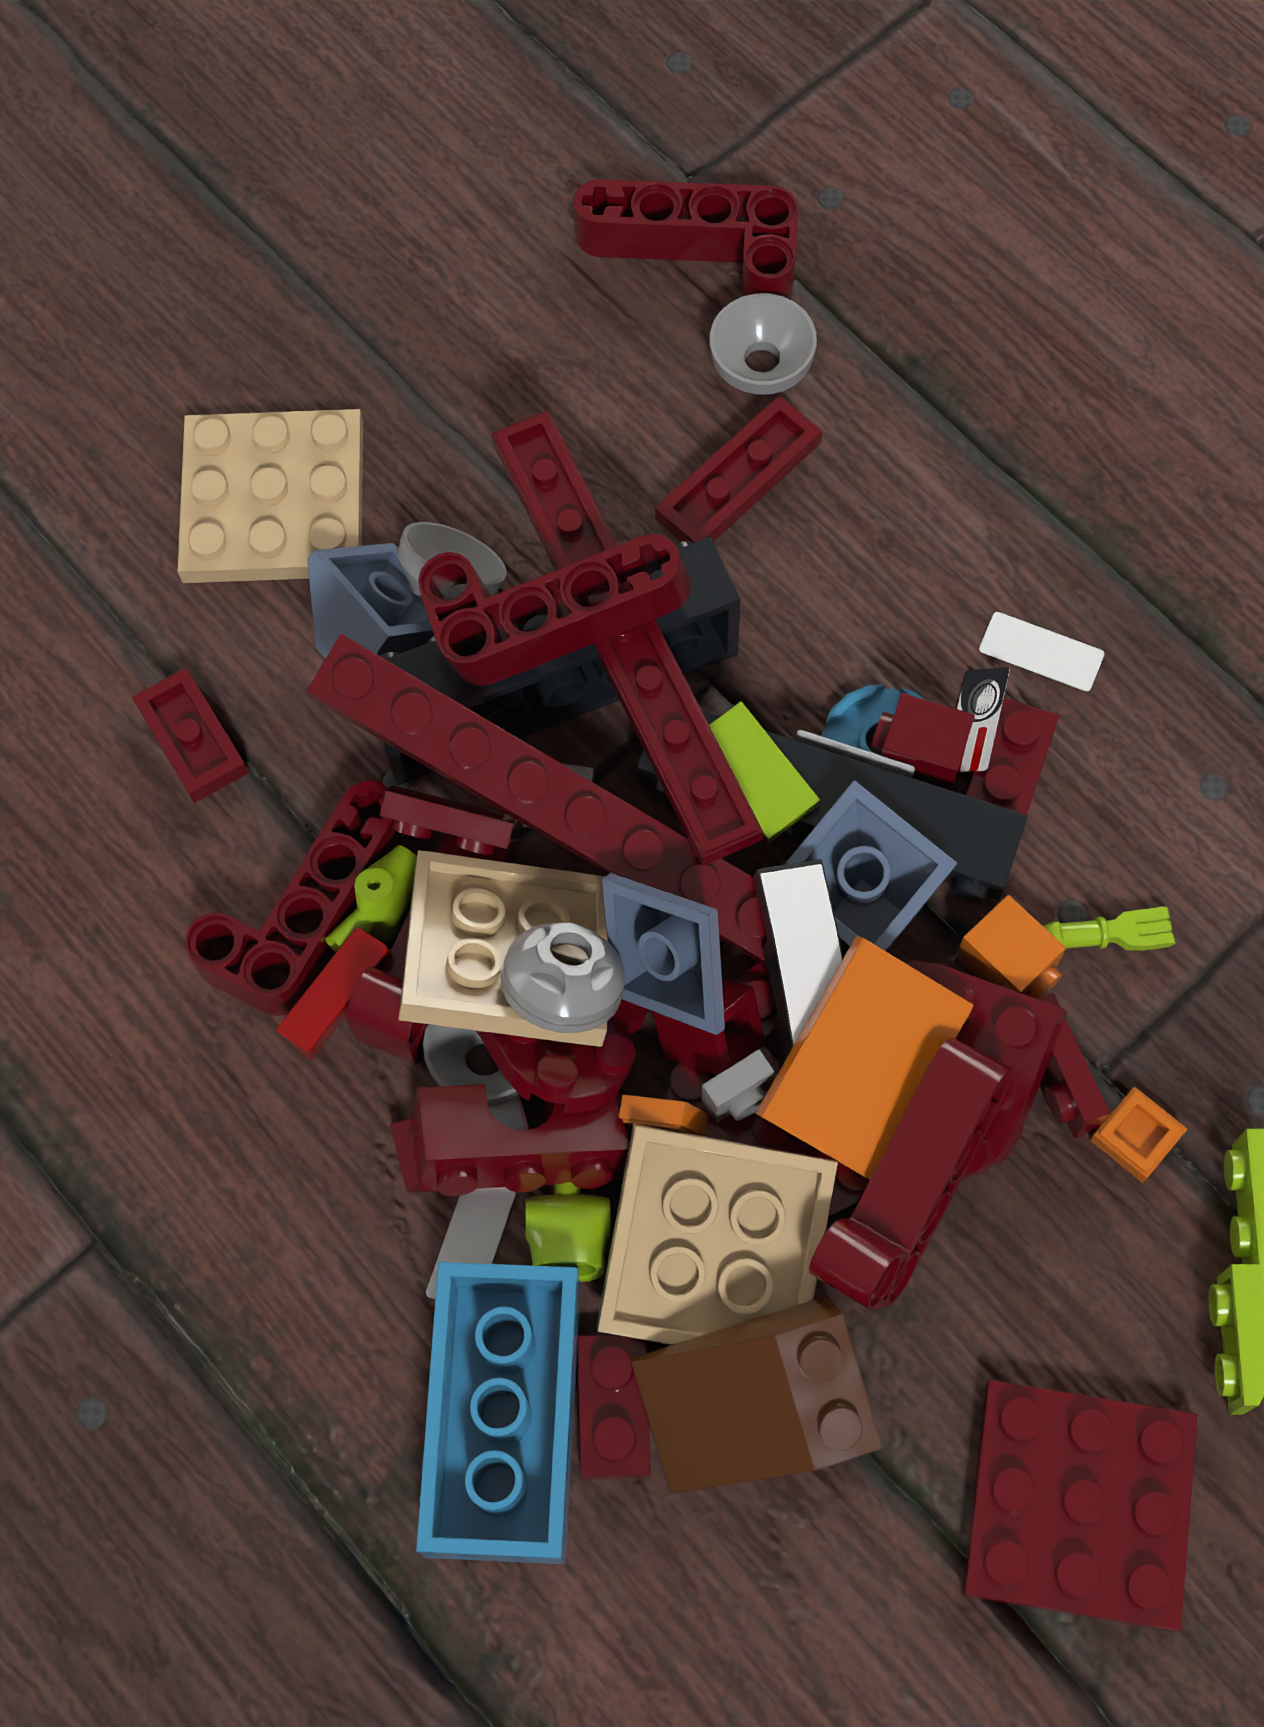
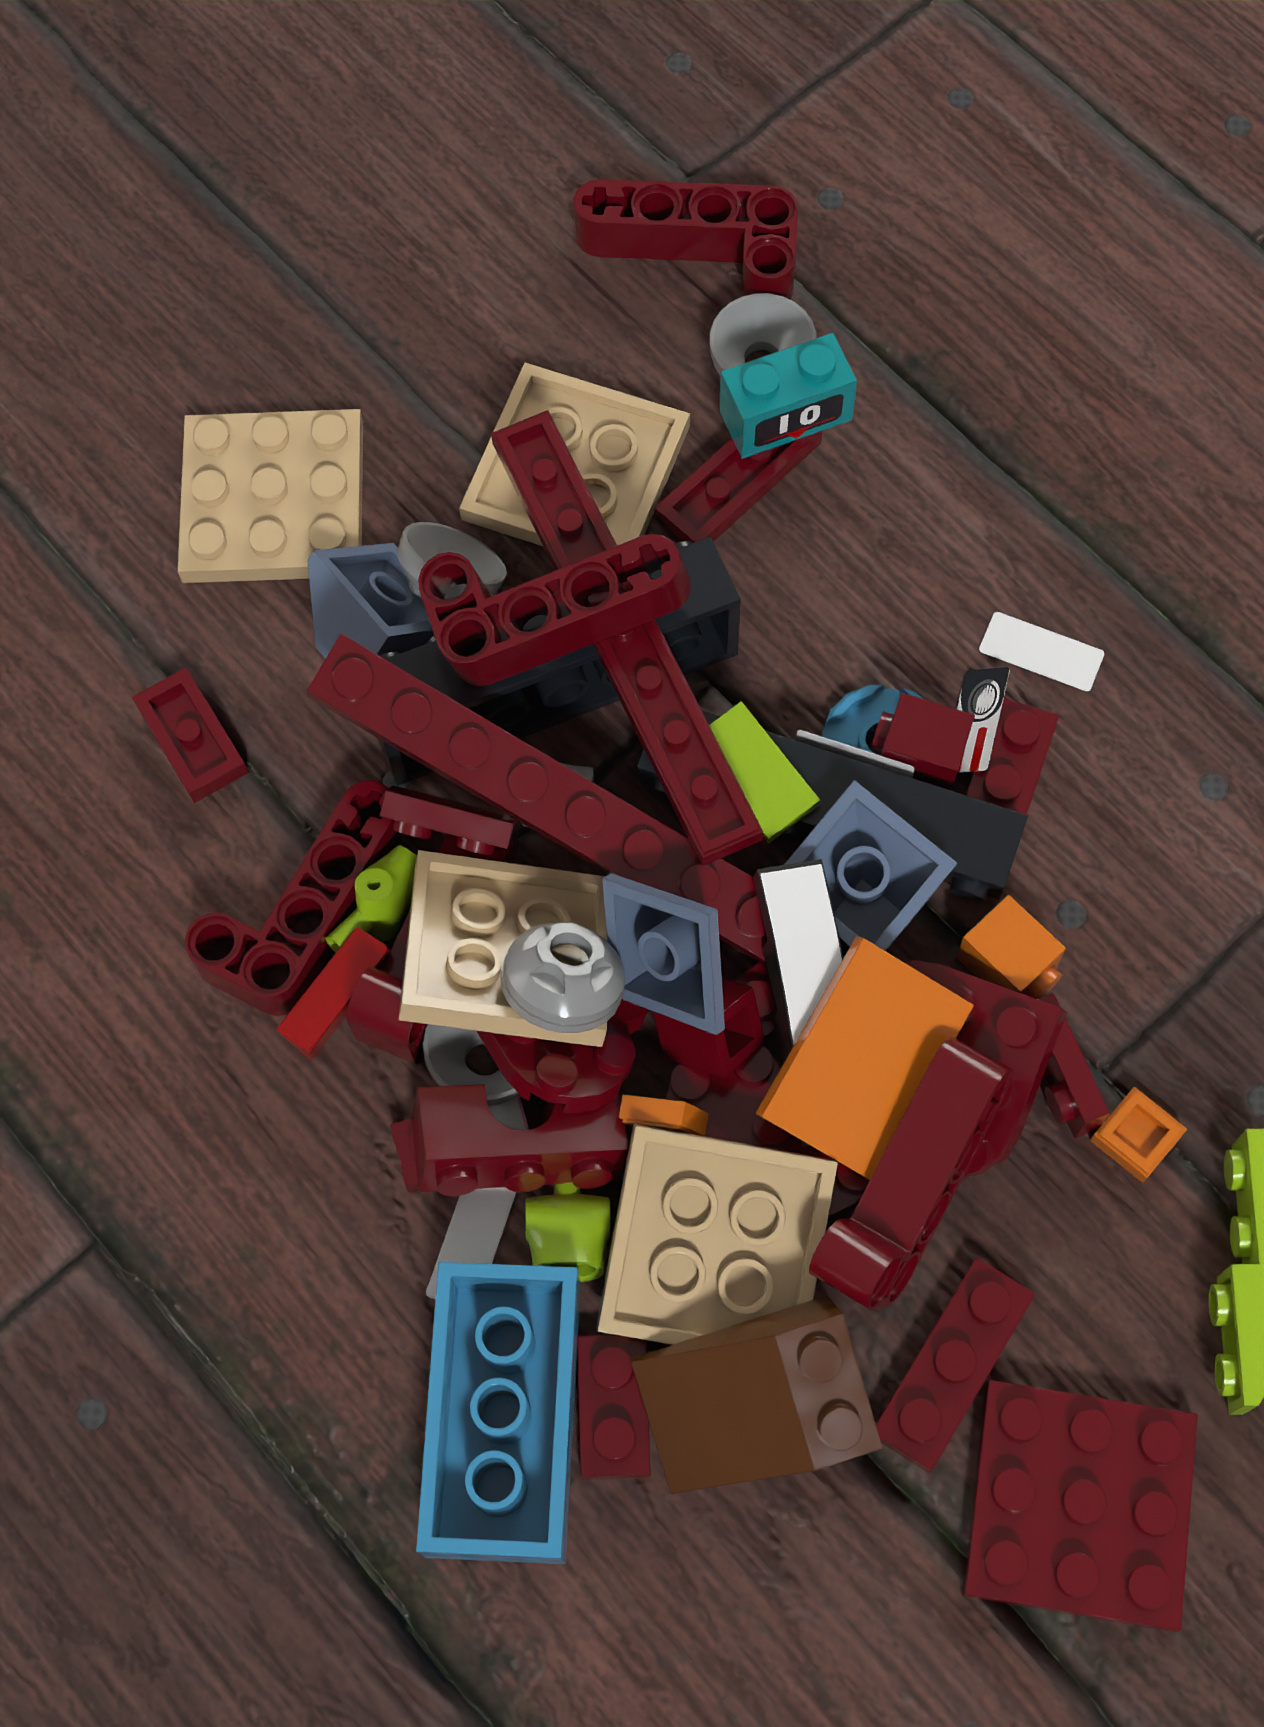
light grey plate [702,1050,774,1124] -> none
lime piece [1043,907,1176,951] -> none
none -> tan plate [459,363,690,546]
none -> teal brick [720,333,857,459]
none -> dark red plate [876,1257,1036,1474]

